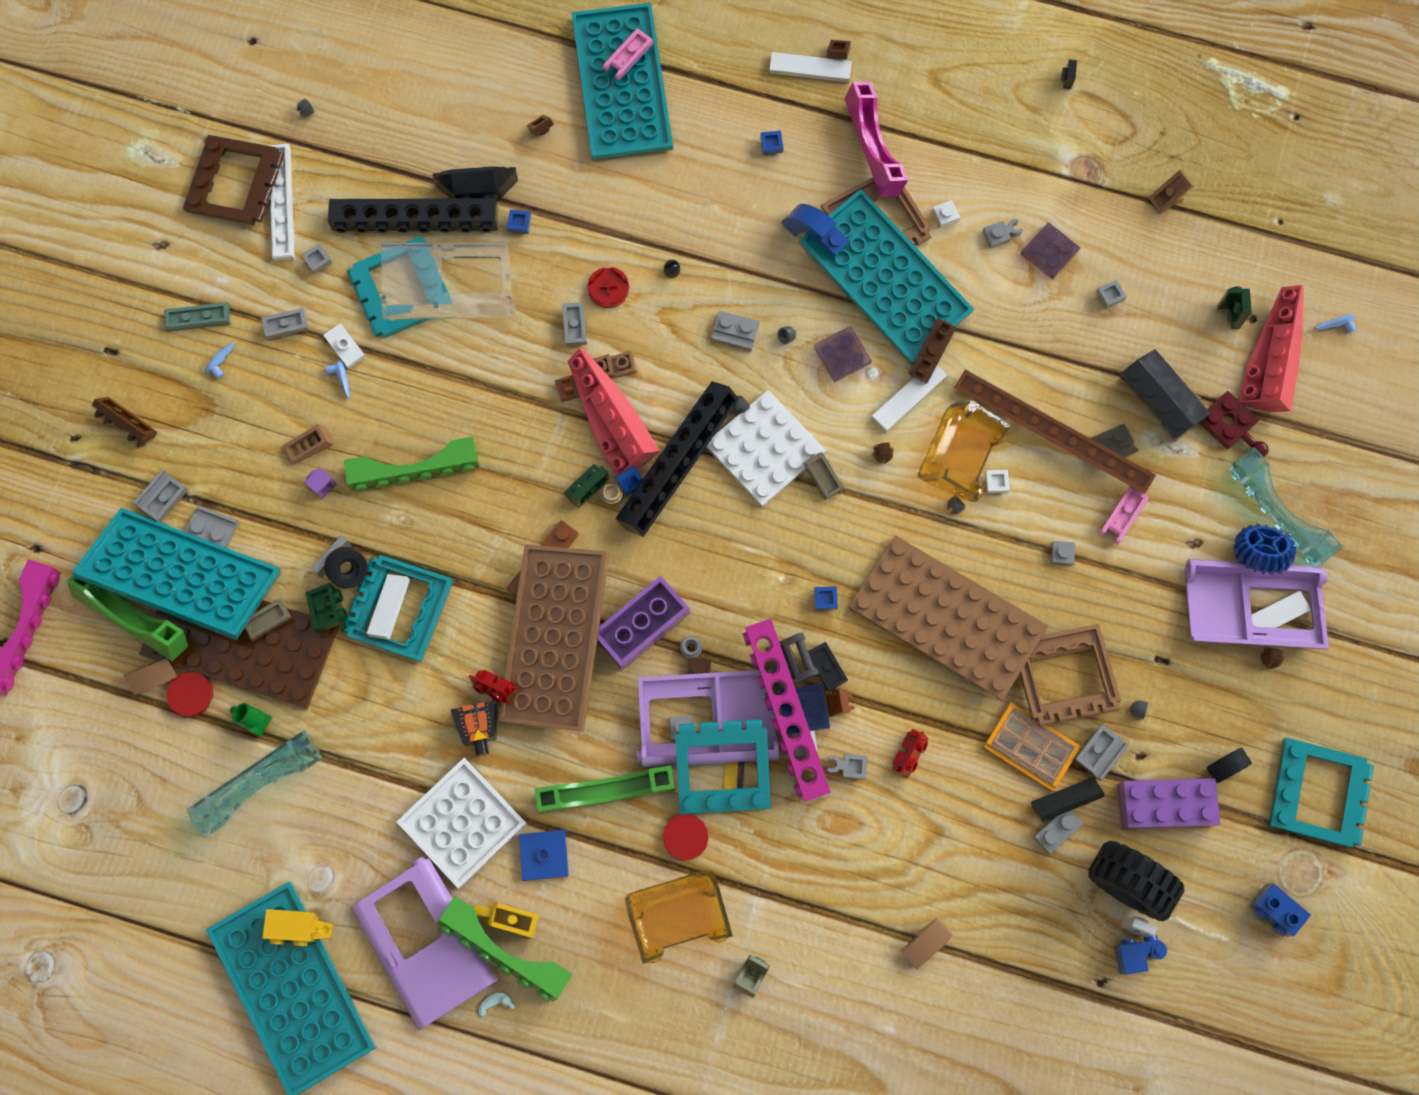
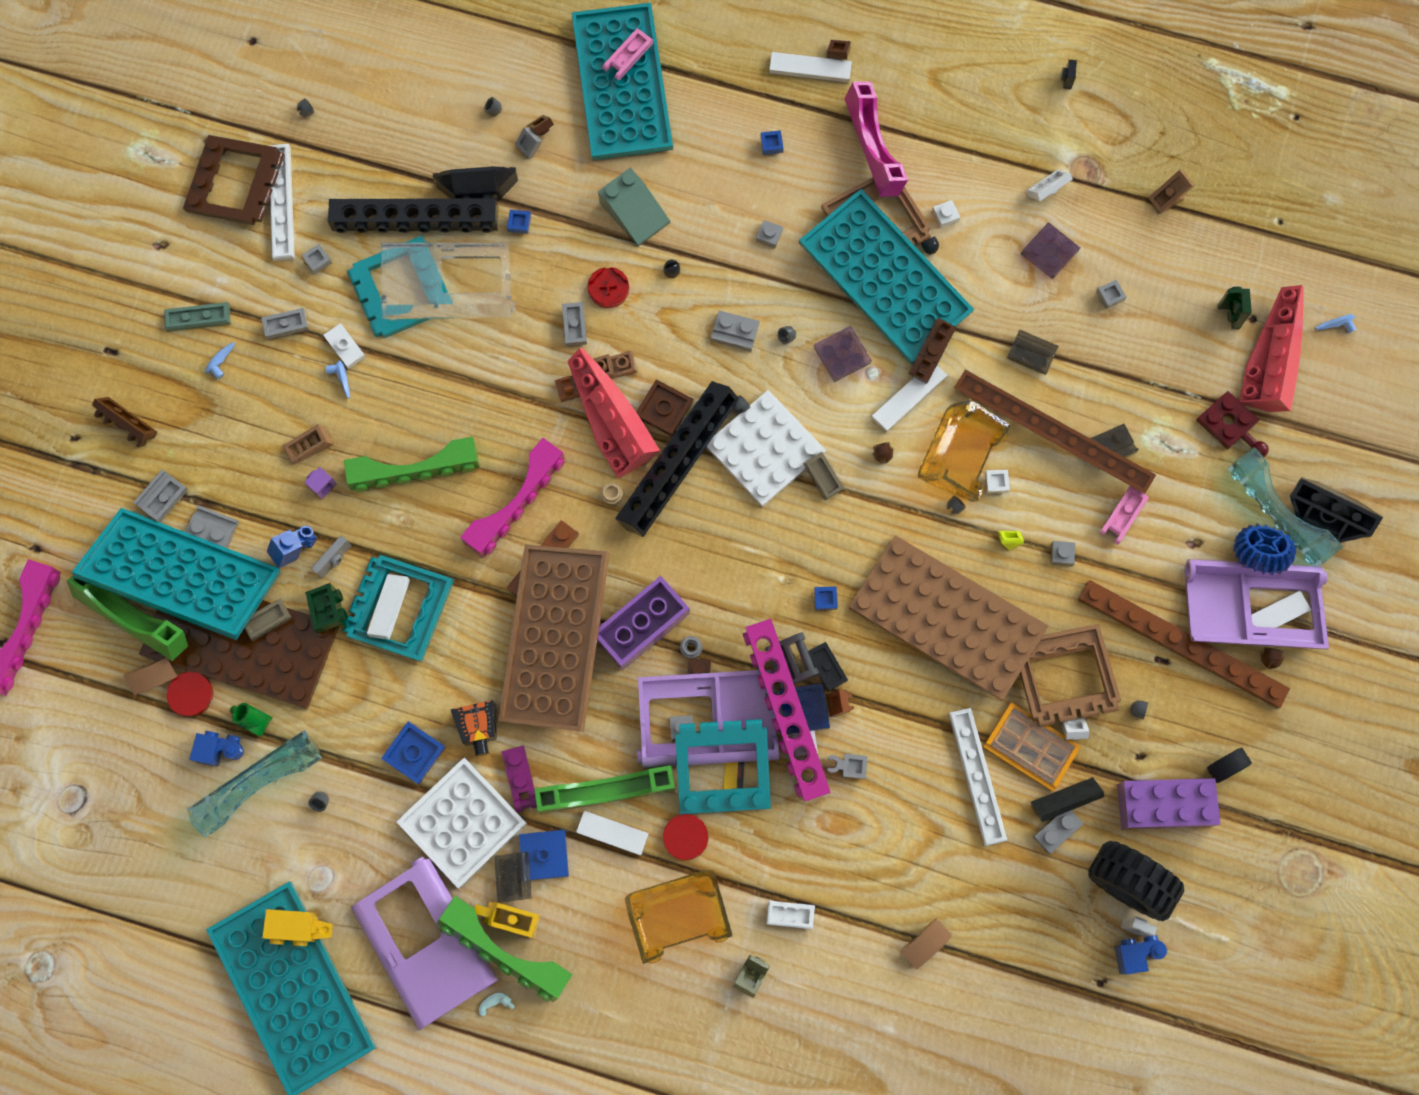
black tyre [324,547,368,588] -> none
red hinge [469,670,516,705] -> none
dark green bracket [564,464,609,509] -> none
blue plate [615,466,642,496] -> none
blue arch [781,204,849,257] -> none
red hinge [892,729,928,778] -> none
light grey plate [983,219,1023,249] -> none
light grey plate [1074,724,1129,781] -> none
black slope [1121,349,1211,441] -> none
blue brick [1249,883,1311,937] -> none
teal hinge [1268,738,1374,848] -> none
none -> blue brick [189,731,244,767]
none -> blue brick [267,526,317,568]
none -> dark grey hinge [308,791,329,812]
none -> blue plate [381,721,446,785]
none -> dark pink arch [460,438,565,558]
none -> dark grey hinge [484,97,502,116]
none -> clear smoke plate [494,852,532,903]
none -> magenta plate [502,745,537,813]
none -> light grey plate [515,128,542,158]
none -> white tile [576,811,649,856]
none -> sand green slope [598,167,670,247]
none -> reddish brown plate [636,379,693,437]
none -> light grey plate [756,220,783,248]
none -> white plate [766,901,815,929]
none -> black hinge [921,236,939,254]
none -> white tile [948,708,1008,846]
none -> neon yellow slope [998,531,1024,551]
none -> clear smoke plate [1006,329,1059,375]
none -> white plate [1026,169,1073,201]
none -> white plate [1061,718,1090,740]
none -> dark orange plate [1078,580,1290,709]
none -> black wedge [1290,477,1383,543]

